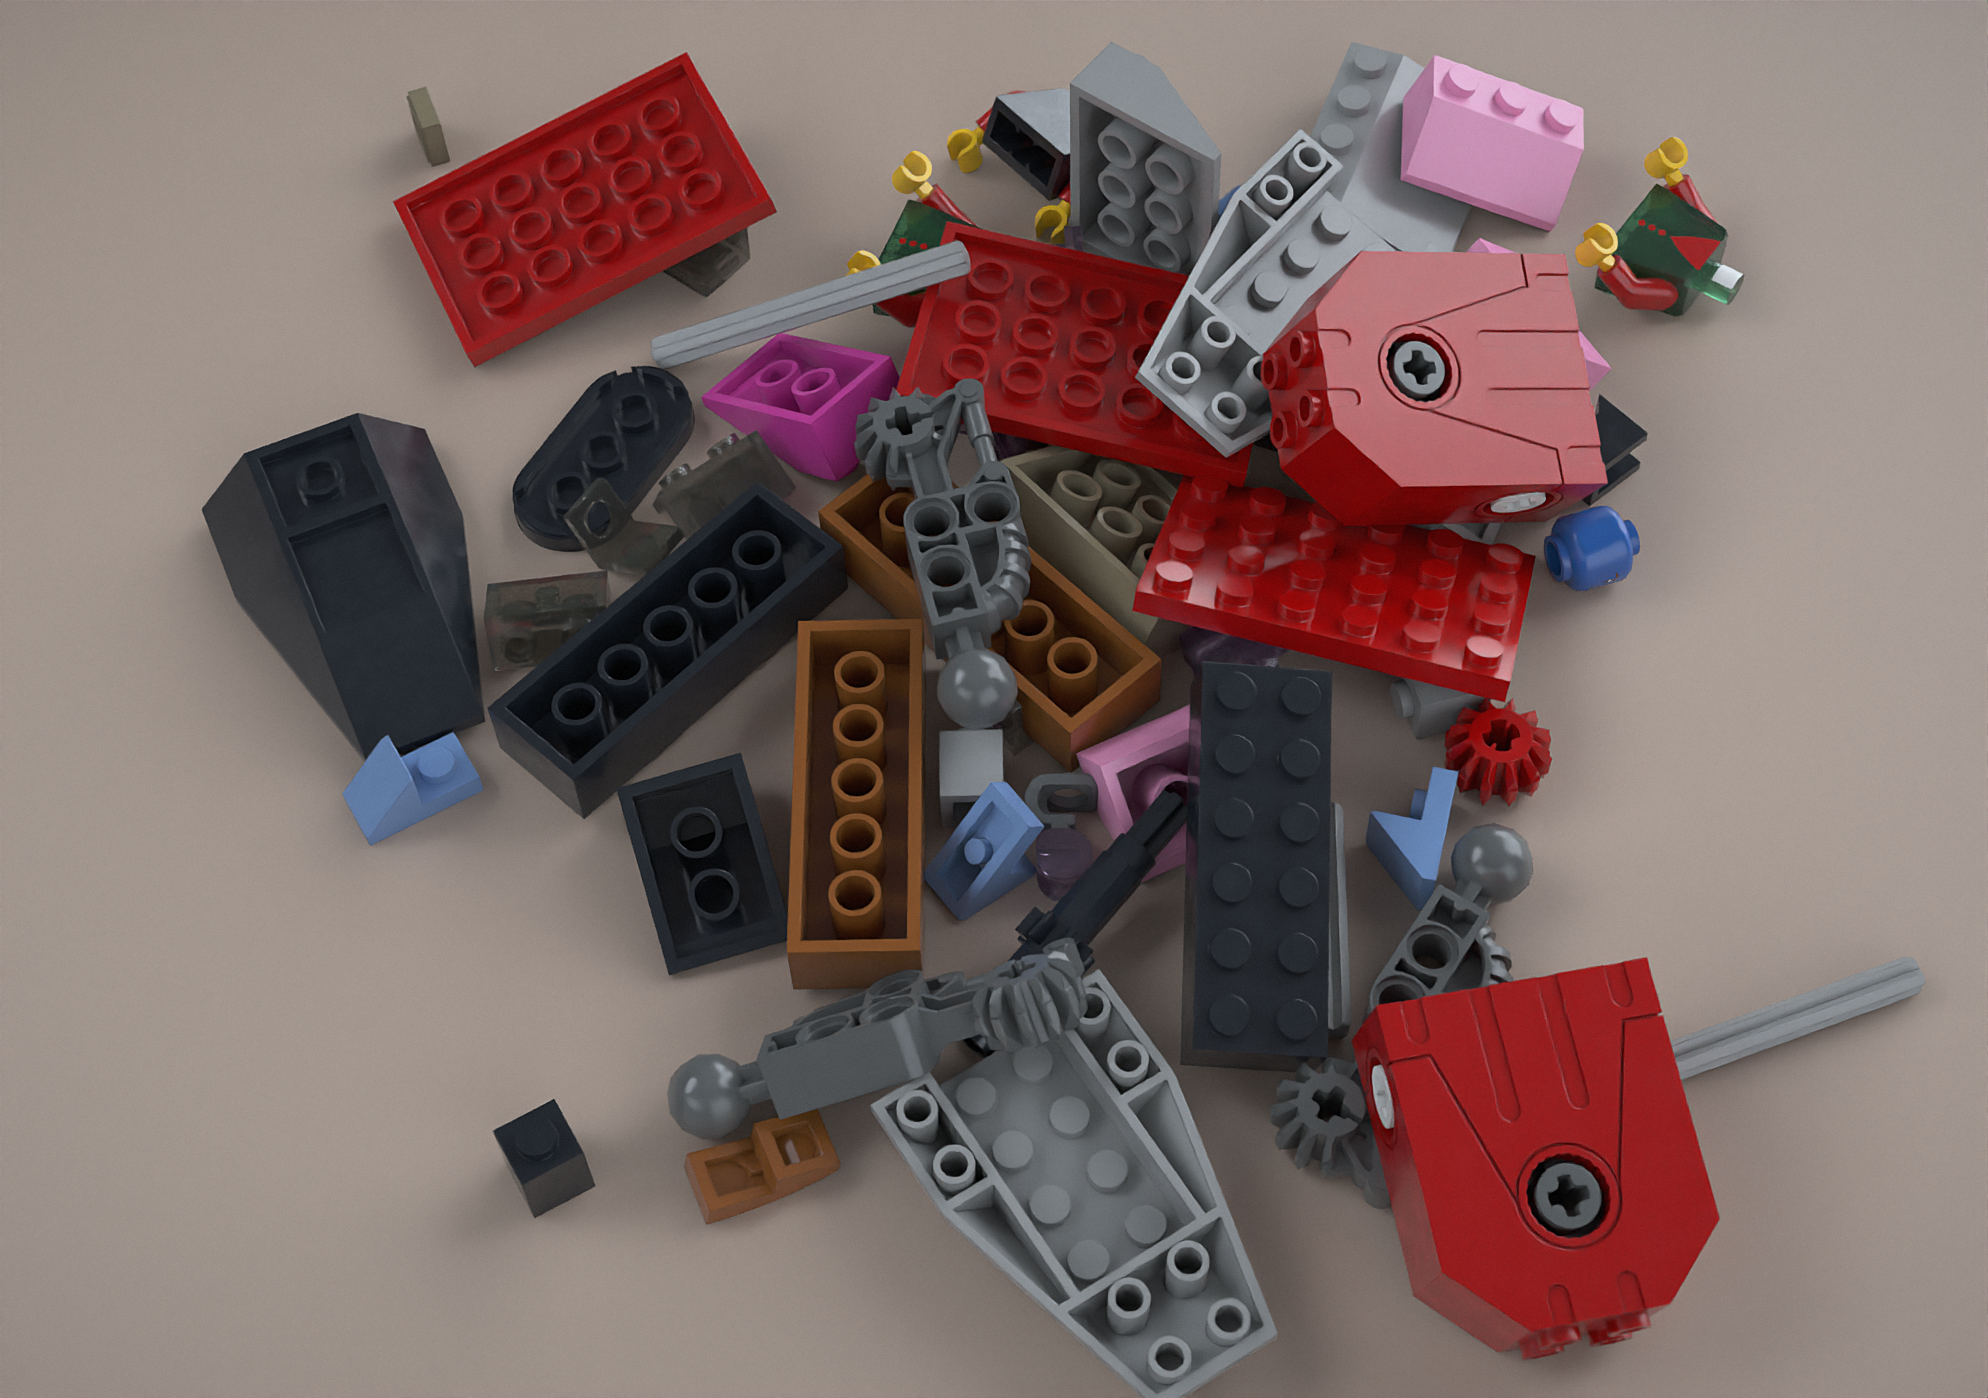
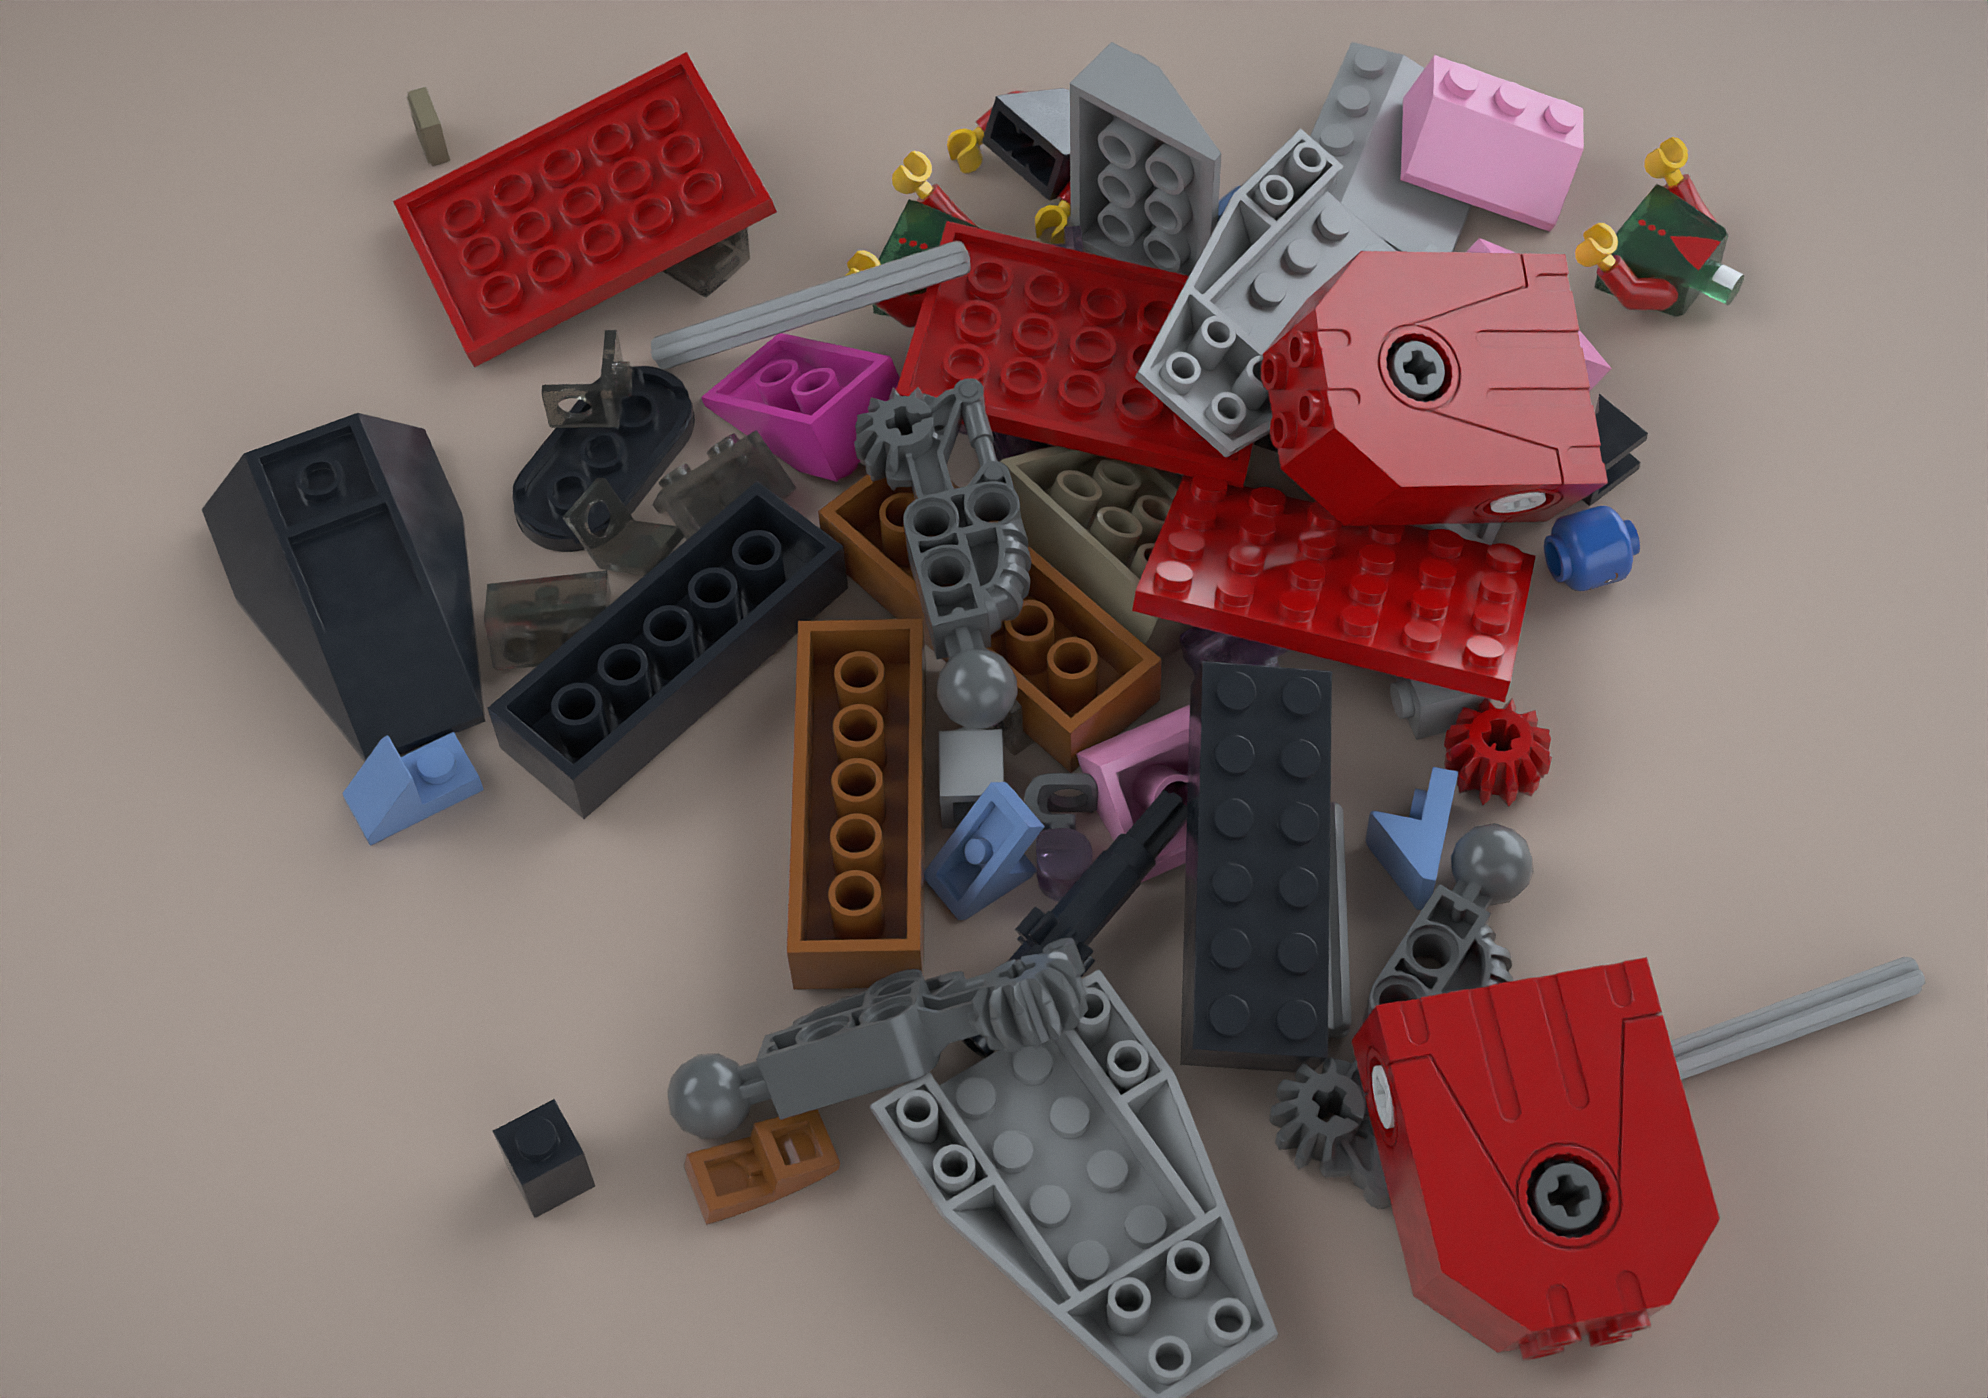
black slope [616,752,788,975] -> none
none -> clear smoke bracket [541,330,632,428]

